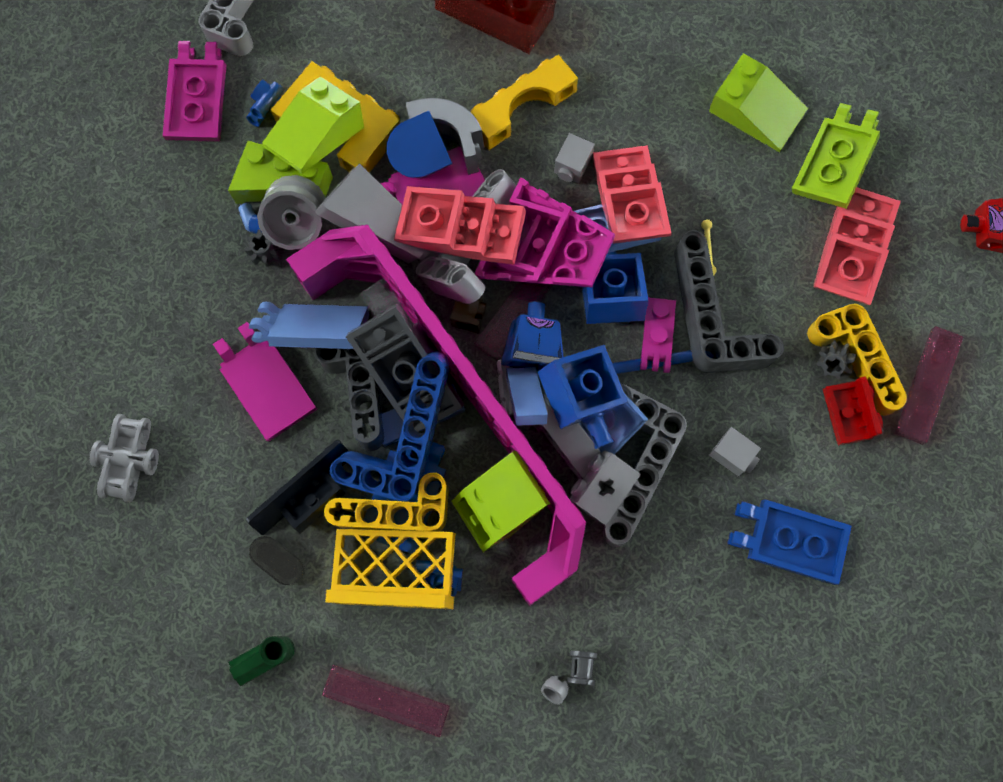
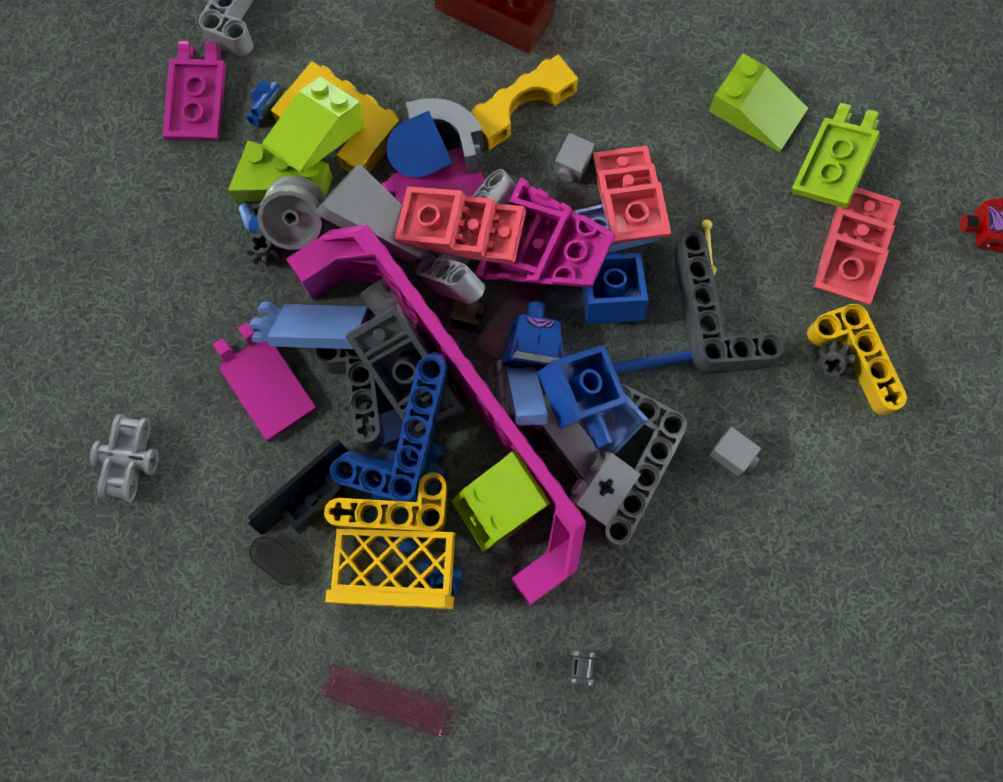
dark green piece [228,636,295,686] -> none
light grey hinge [541,675,569,704] -> none
dark pink hinge [640,297,676,373] -> none
blue tile [727,499,852,585] -> none
red bracket [822,376,883,446] -> none
clear pink plate [894,326,963,445] -> none

